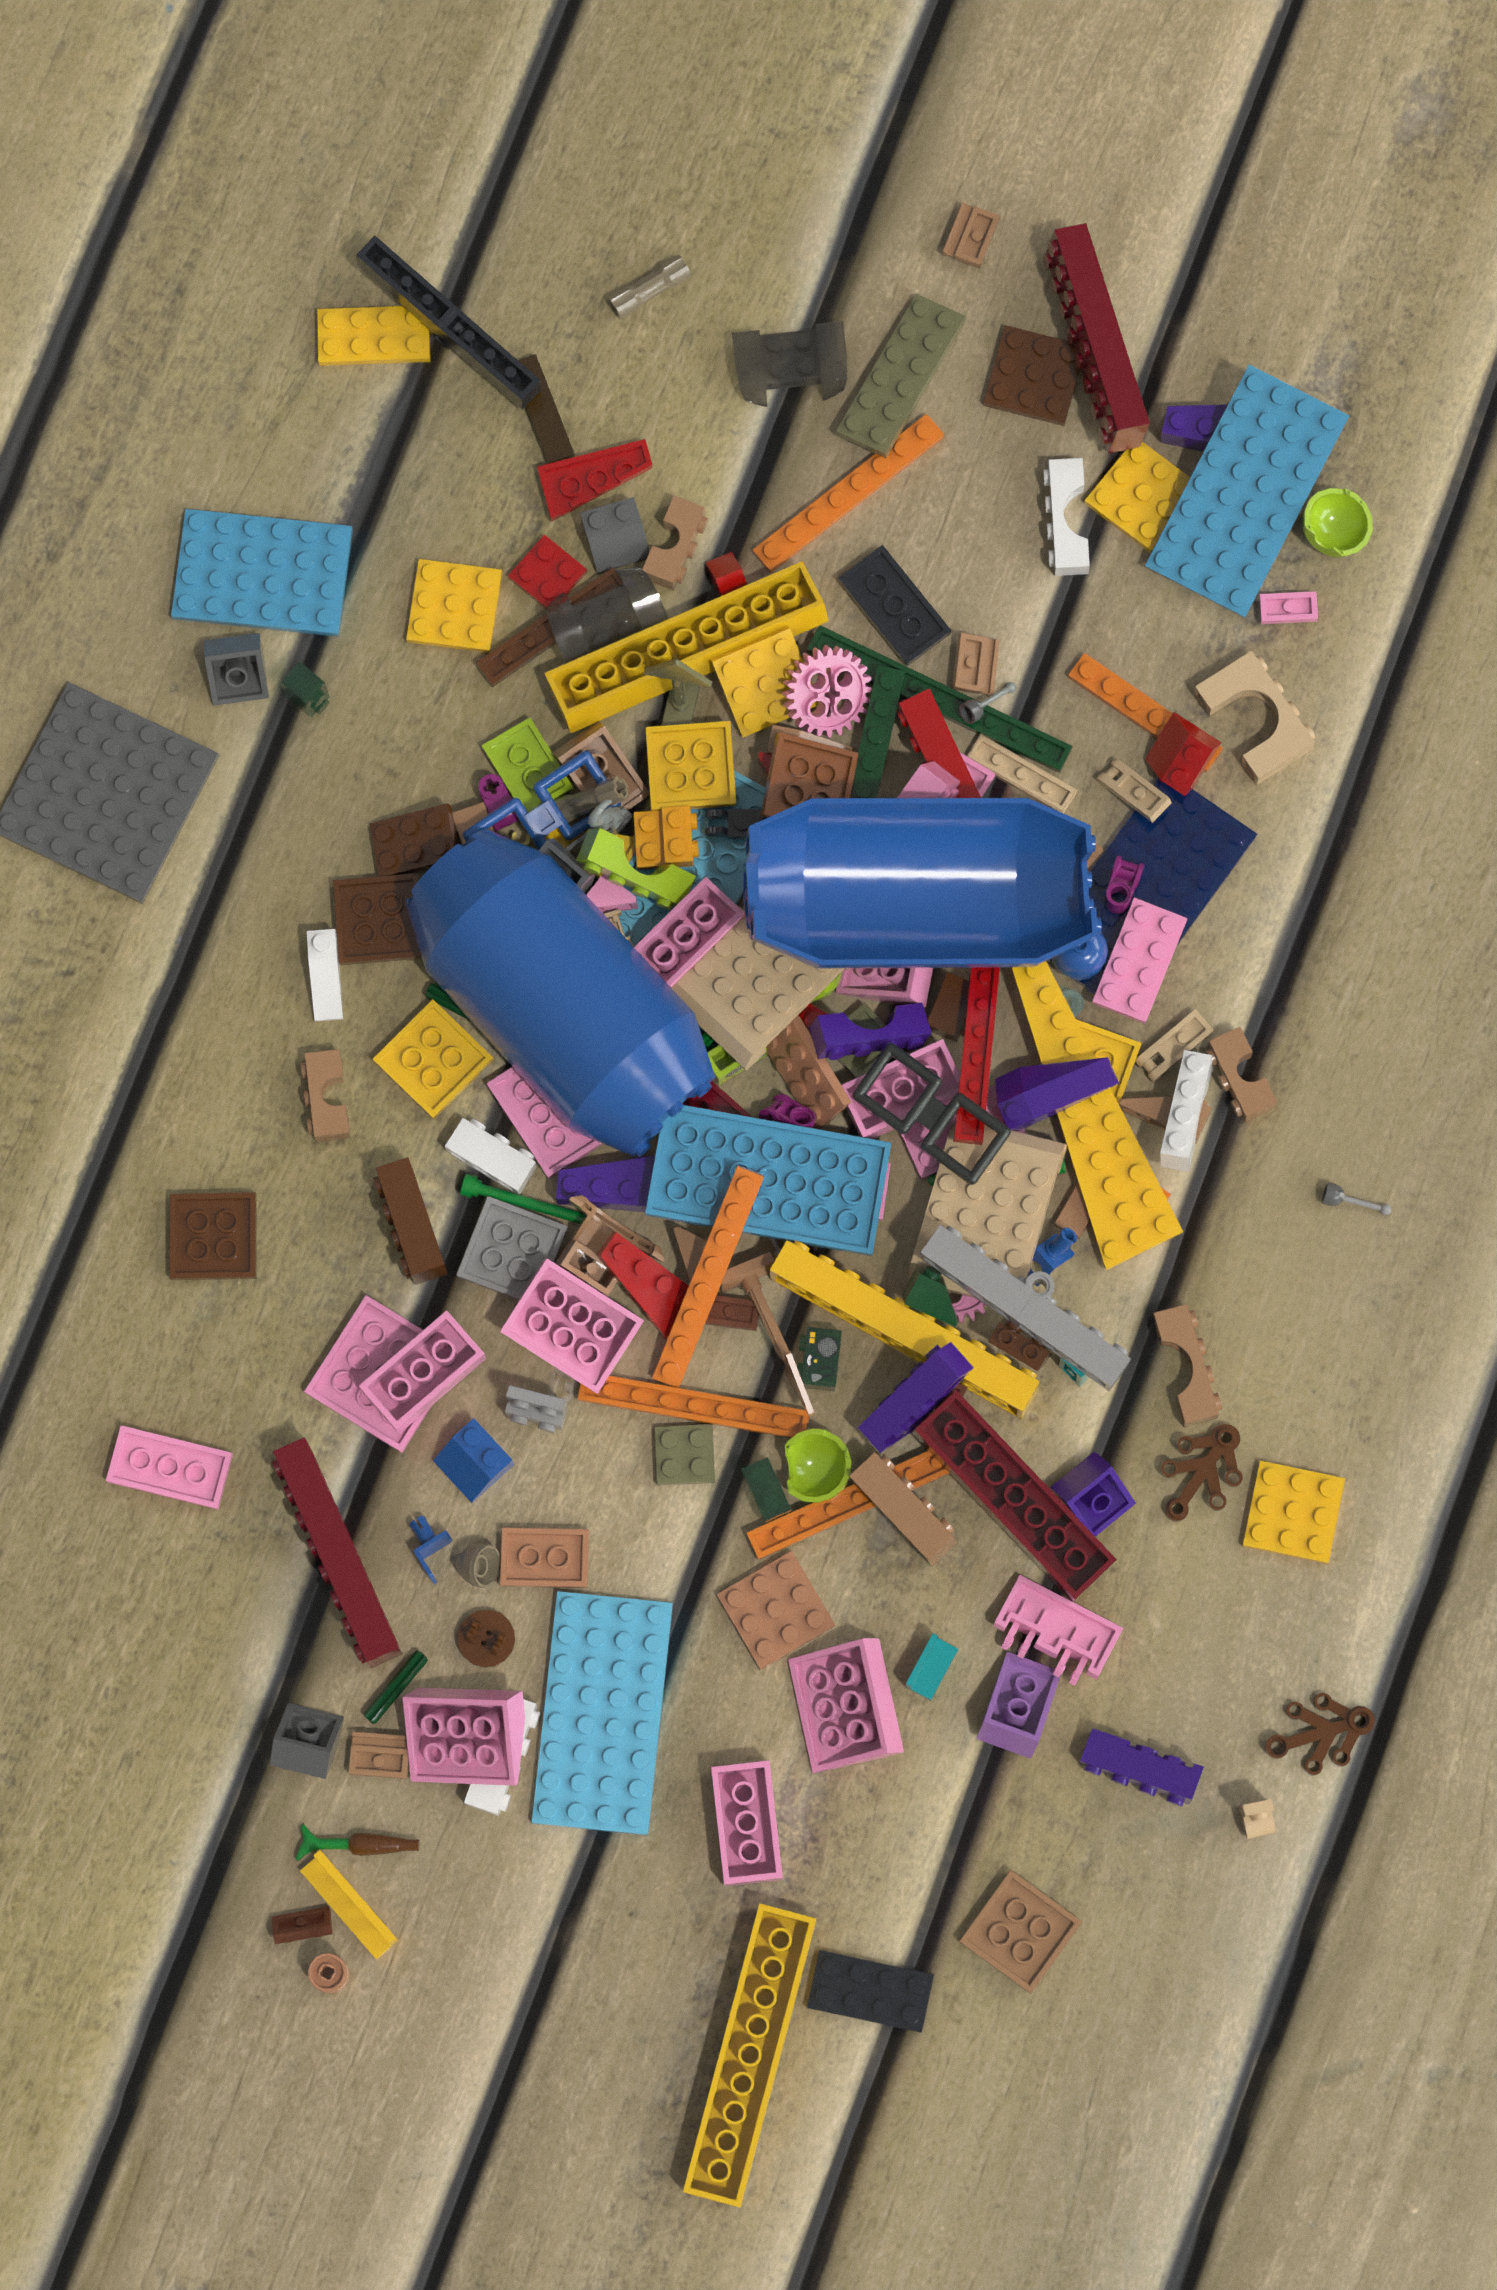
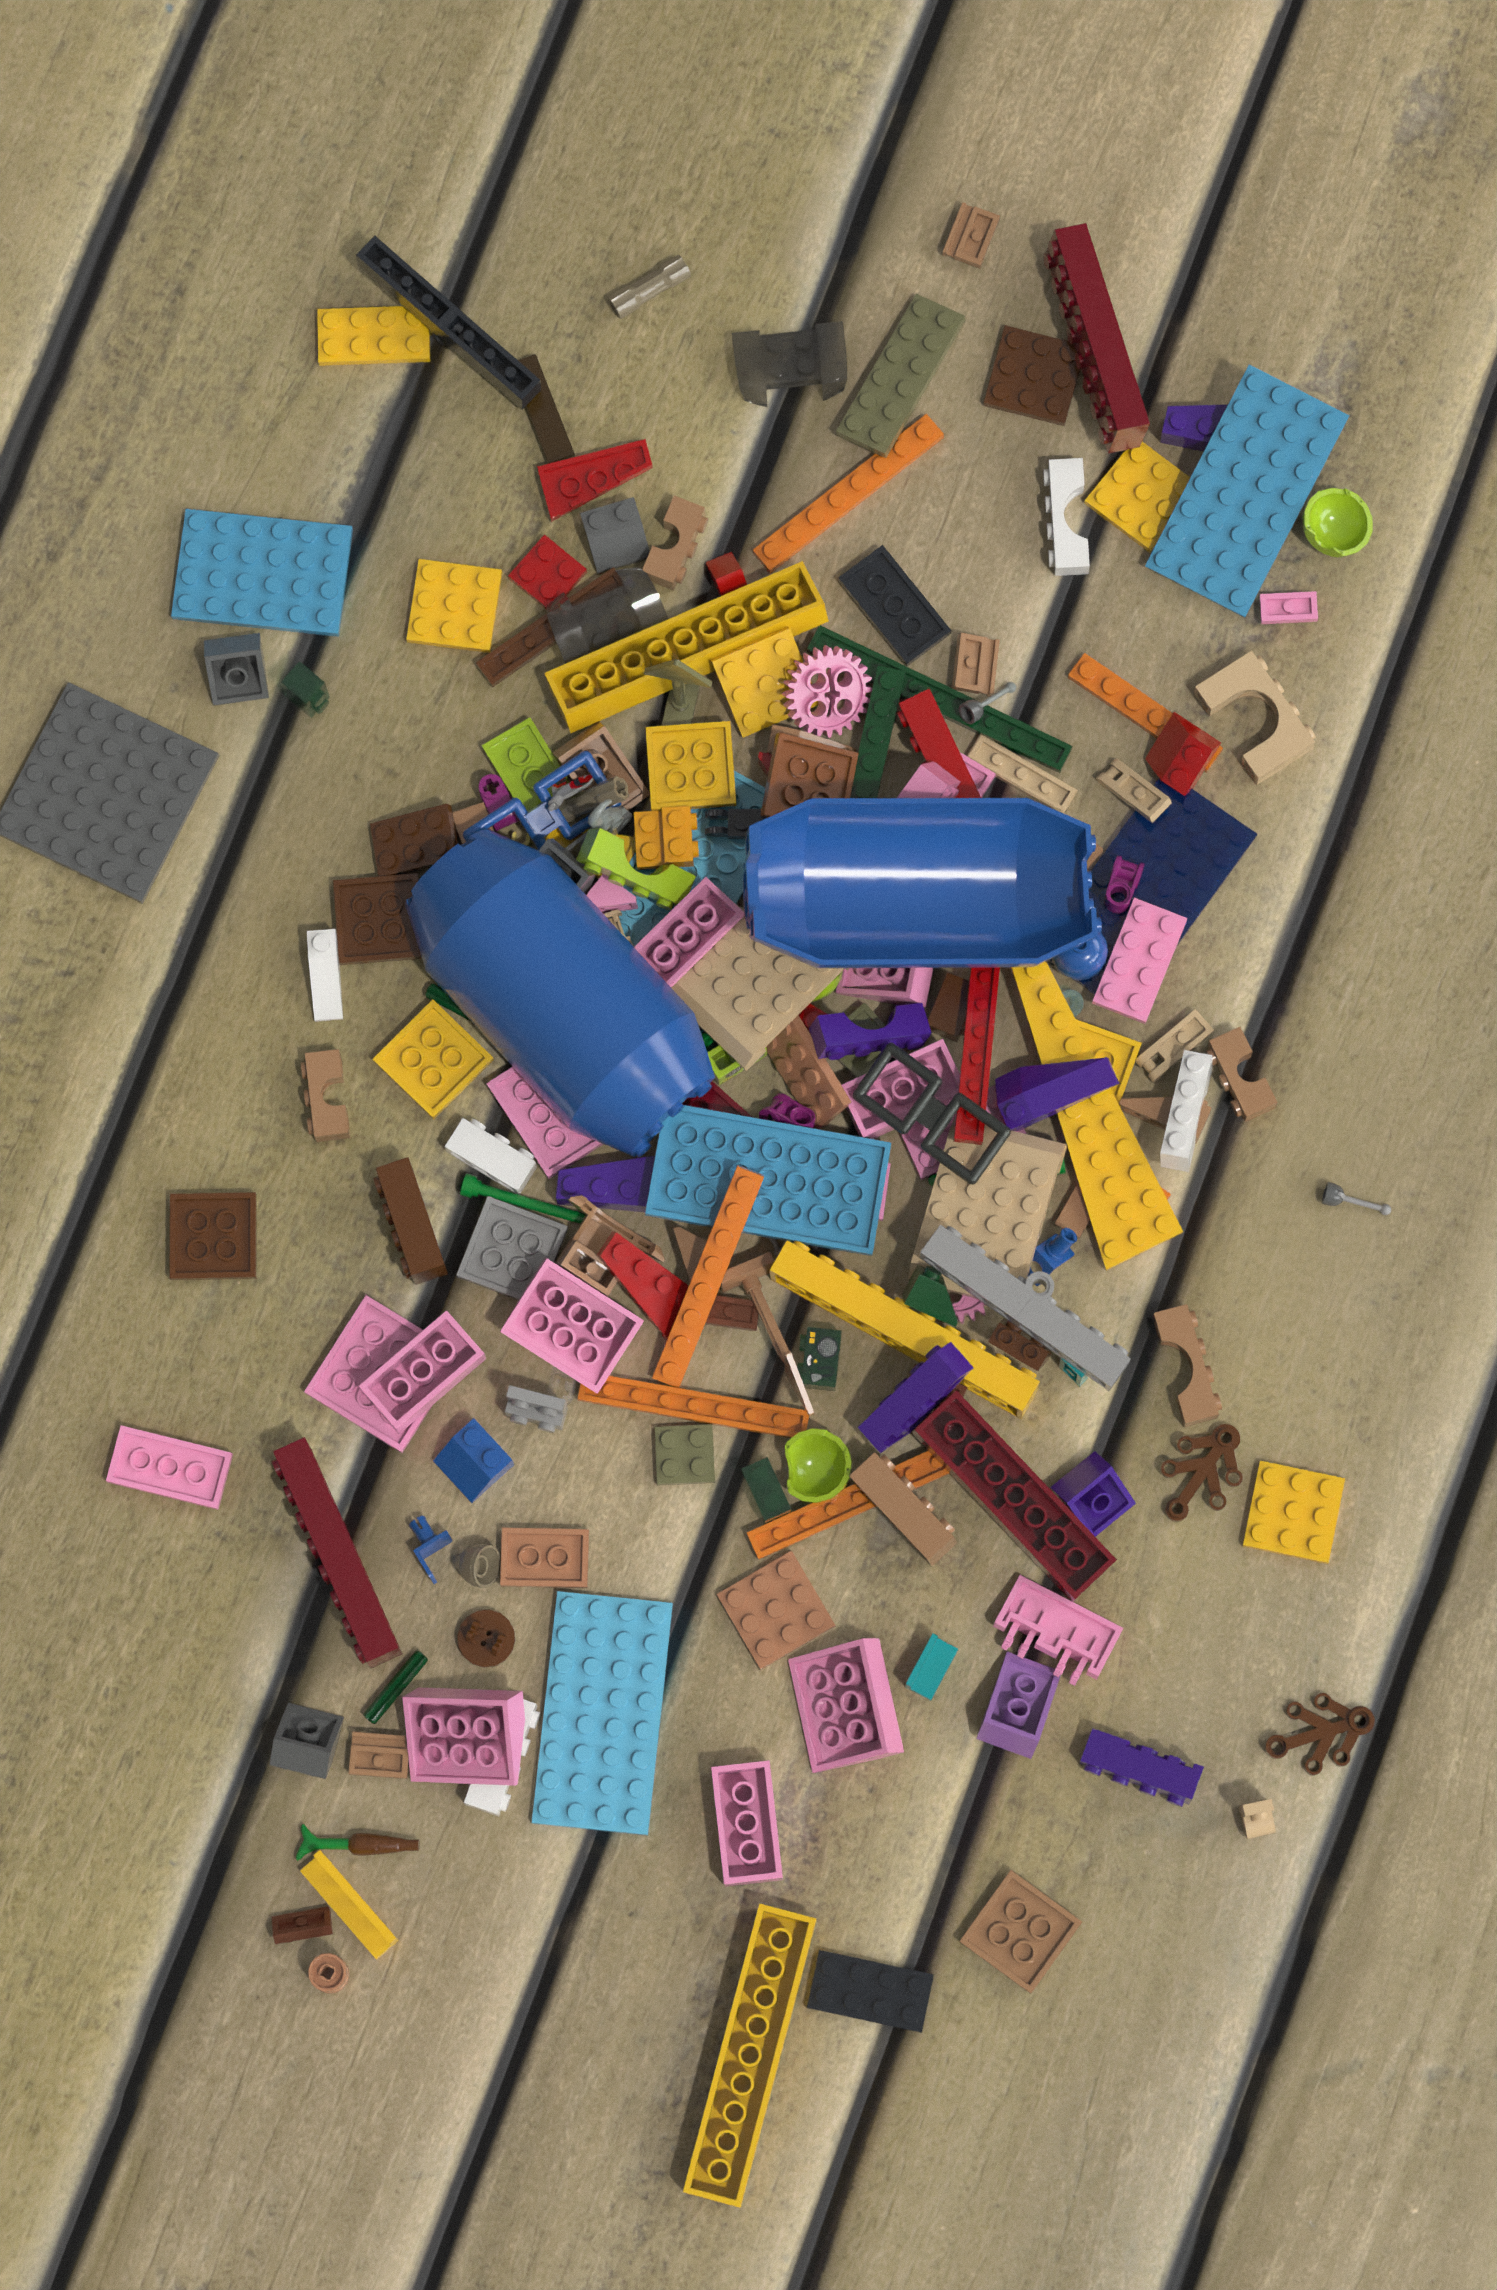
none -> light grey piece [548,775,593,811]

